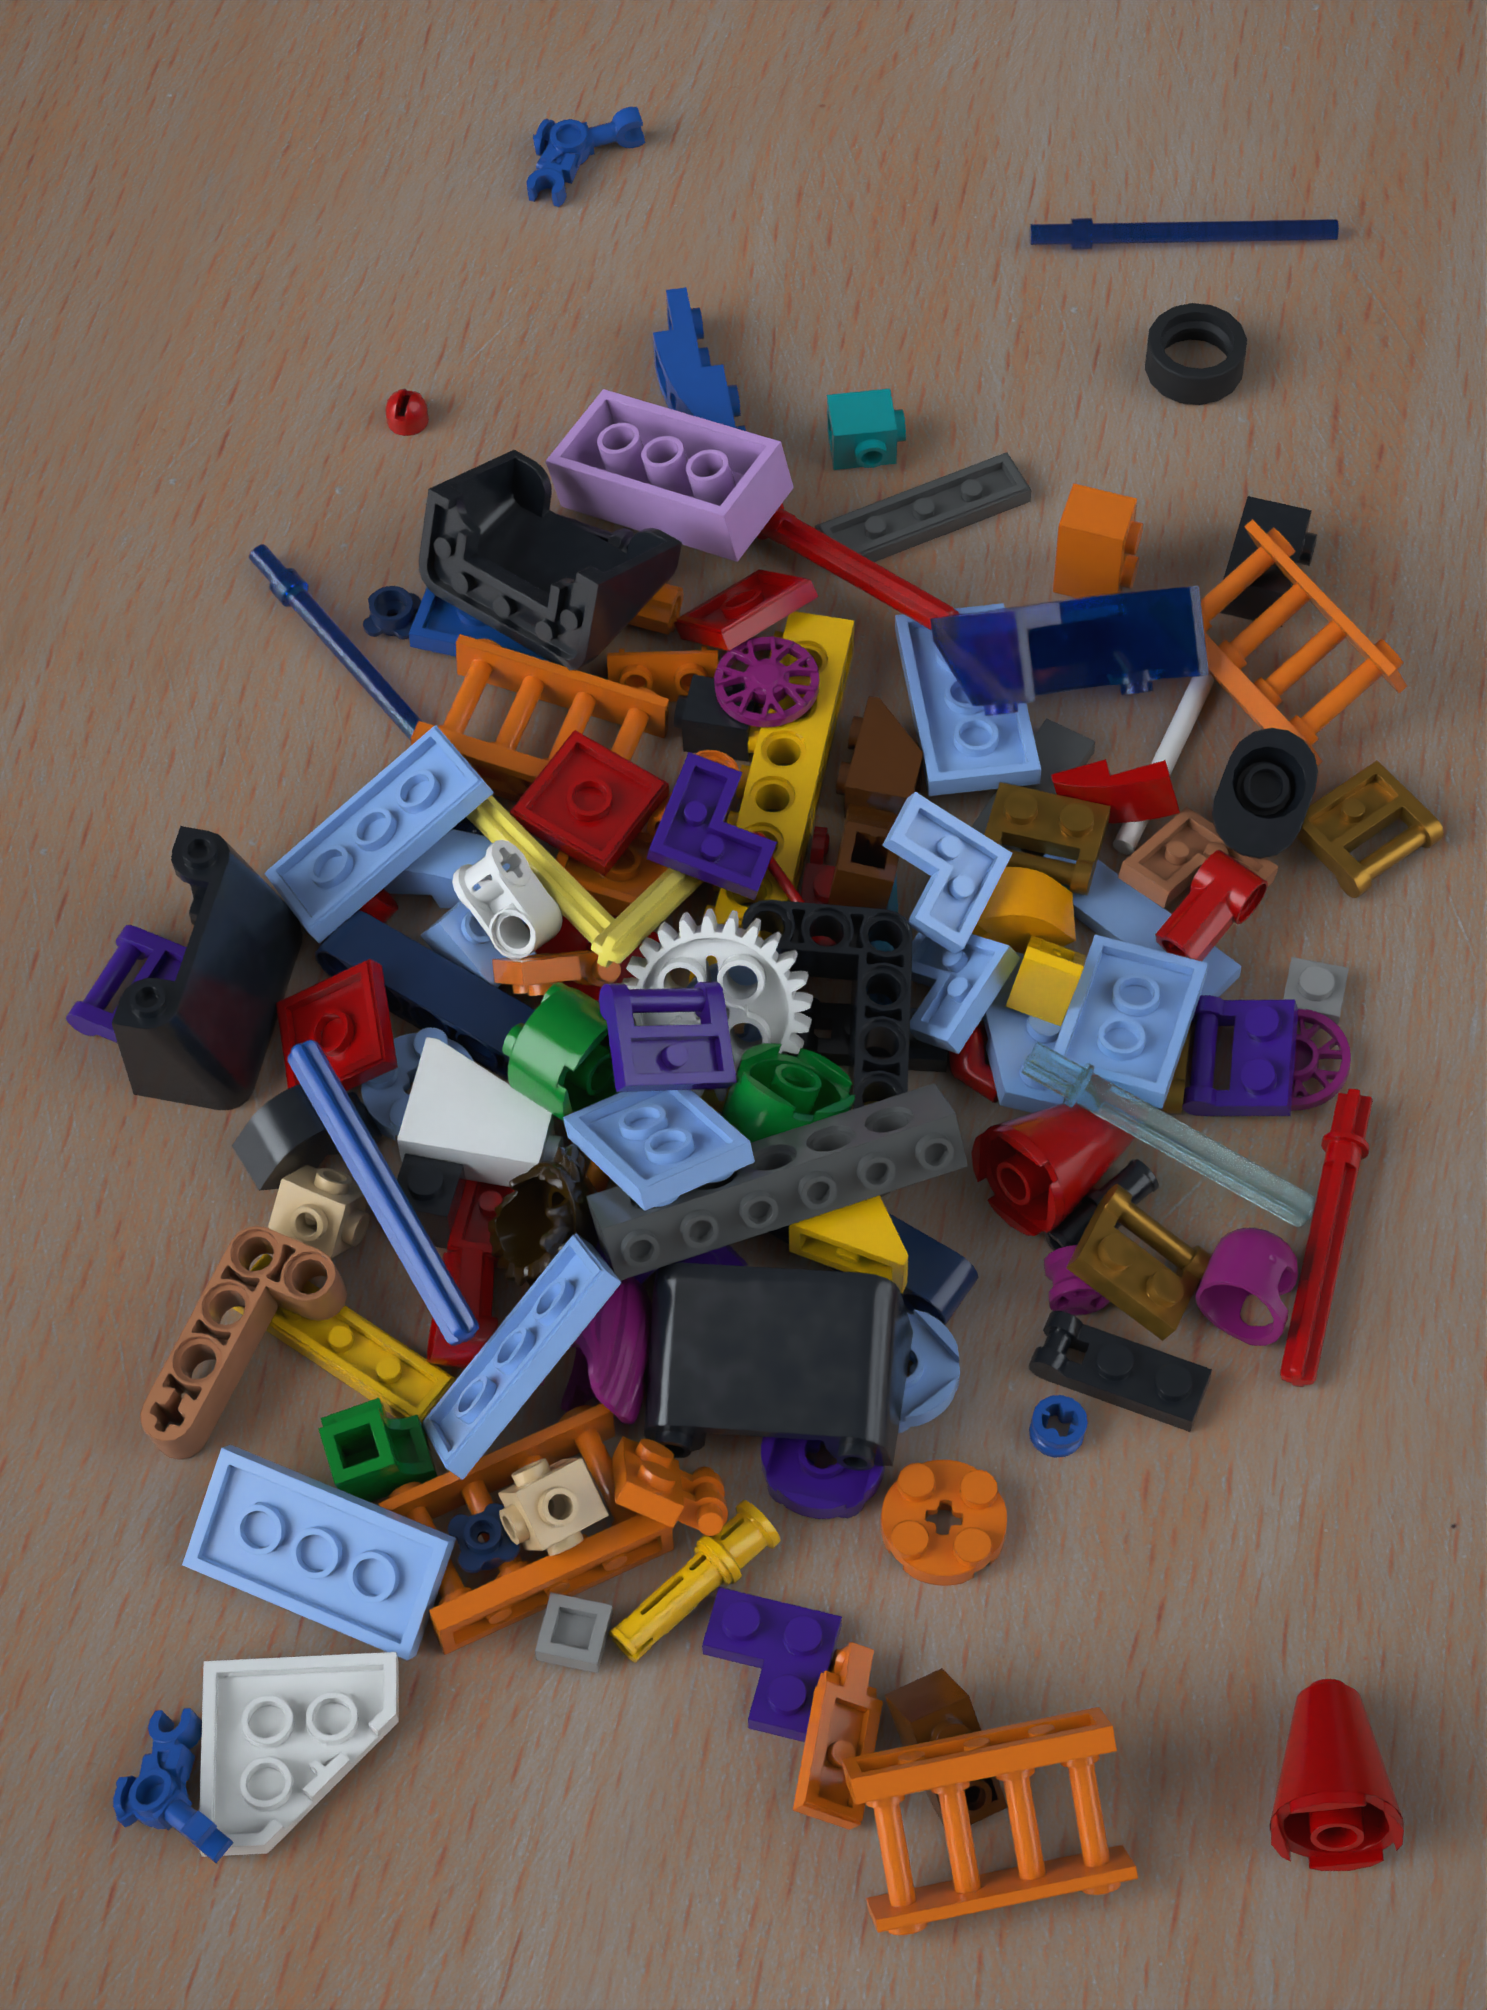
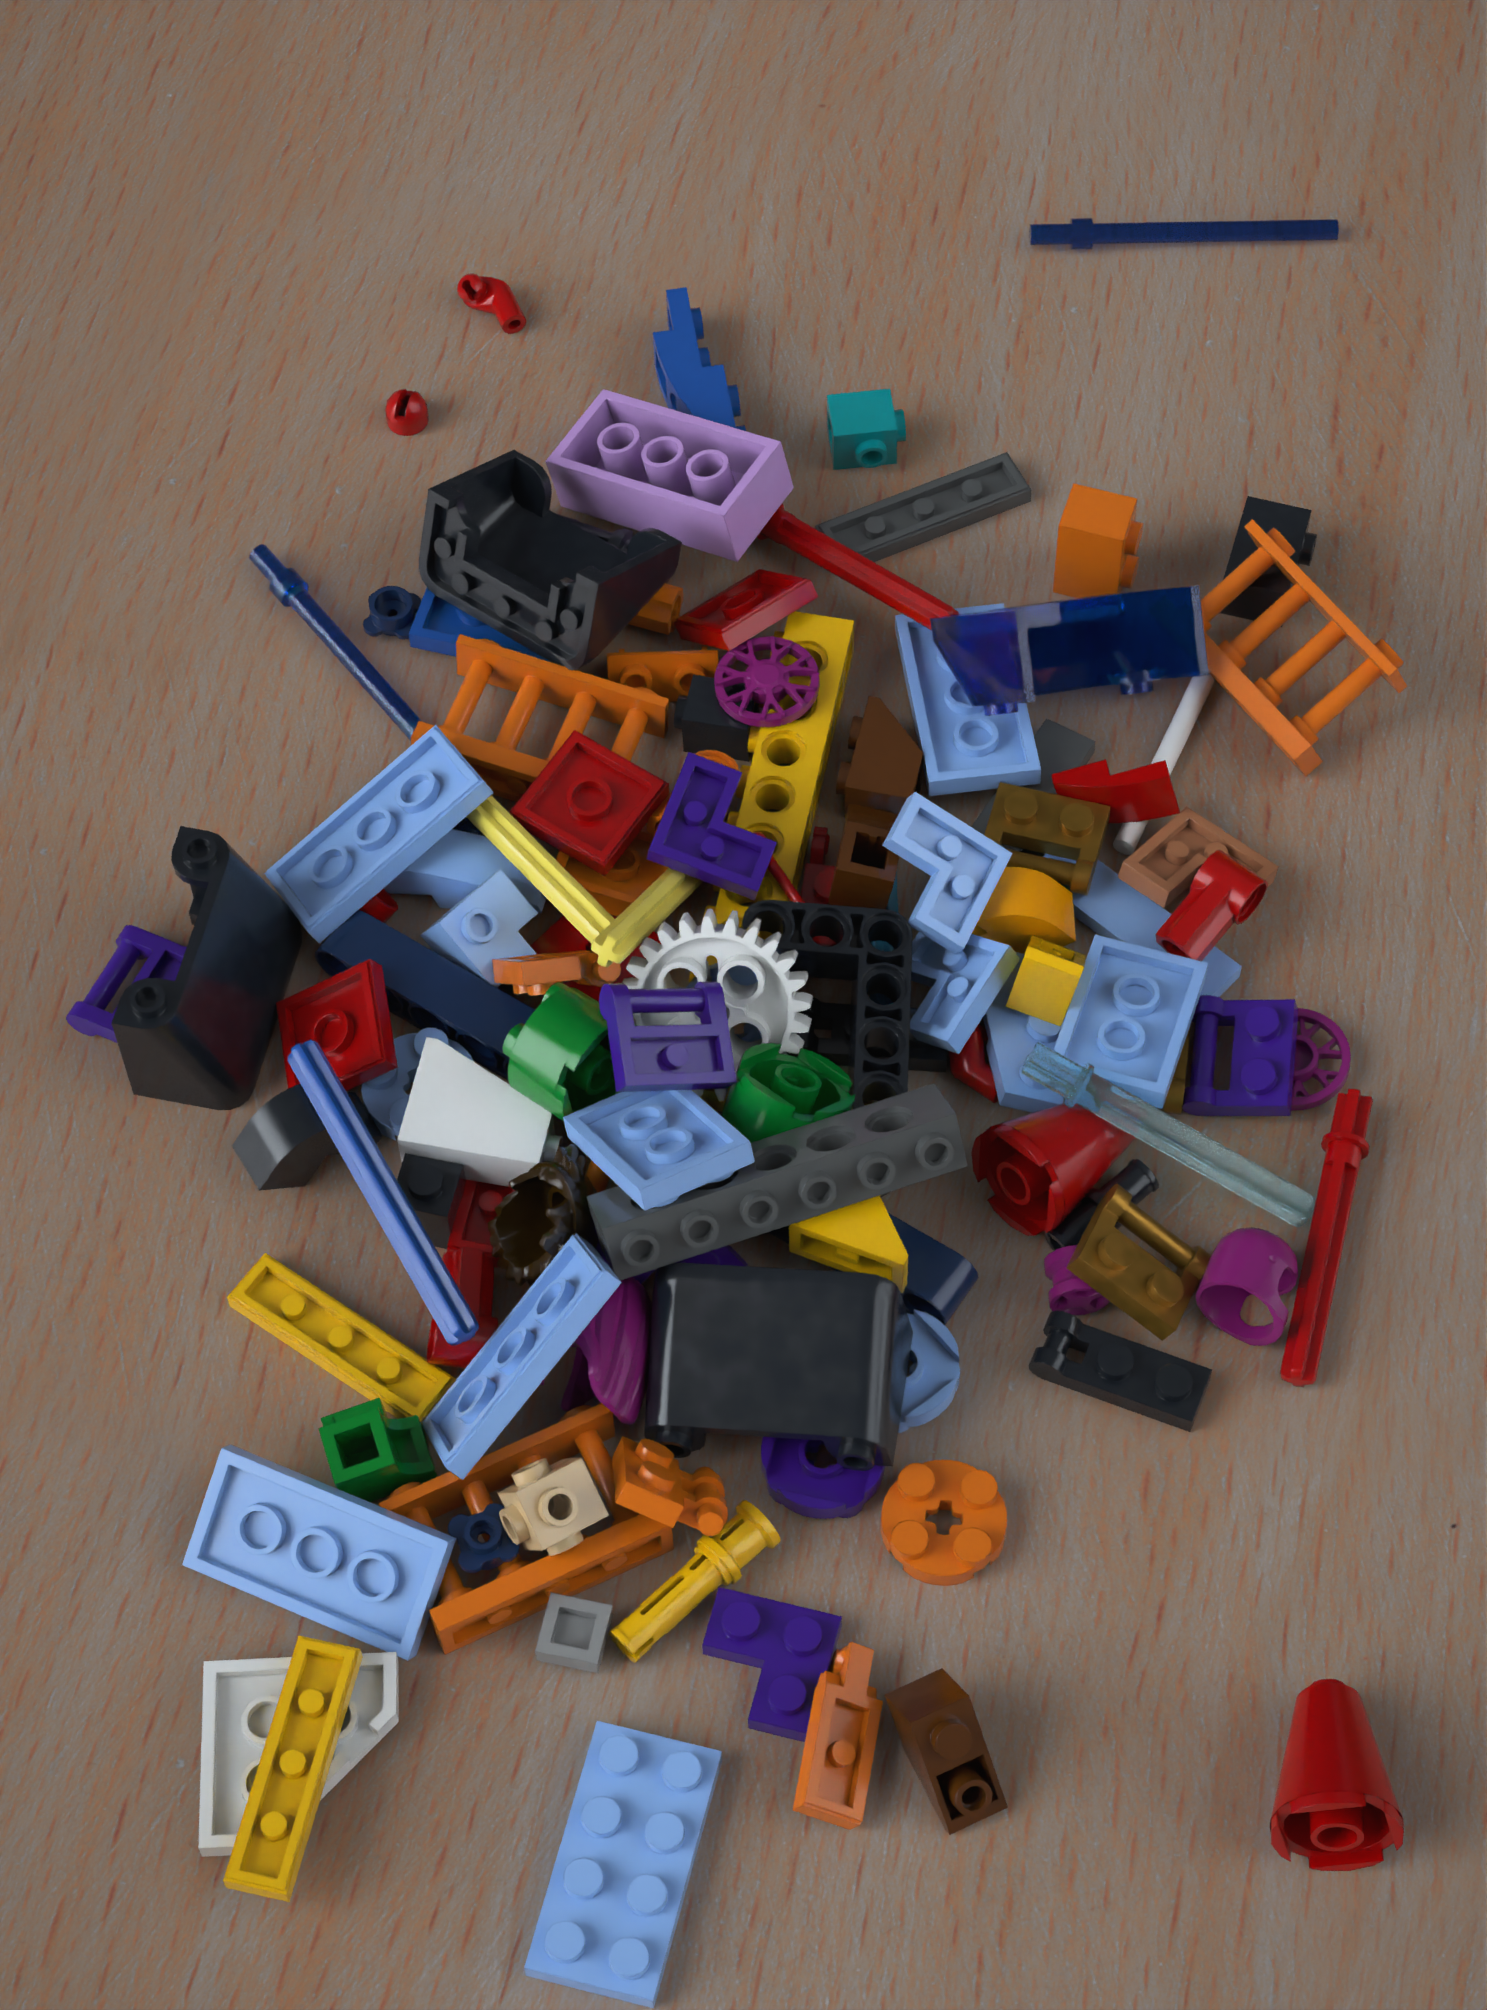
blue piece [113,1708,234,1863] -> none
nougat beam [140,1226,347,1460] -> none
tan brick [268,1165,370,1259] -> none
white piece [452,840,563,959] -> none
blue piece [526,107,645,207] -> none
orange fence [842,1707,1138,1935] -> none
blue bush [1029,1395,1088,1458] -> none
black tyre [1145,303,1247,405] -> none
black piece [1212,728,1318,859] -> none
light grey plate [1283,957,1349,1025] -> none
pearl gold plate [1297,760,1444,898] -> none
none -> yellow tile [223,1635,363,1902]
none -> red arm [457,273,526,334]
none -> light blue plate [524,1721,722,2009]

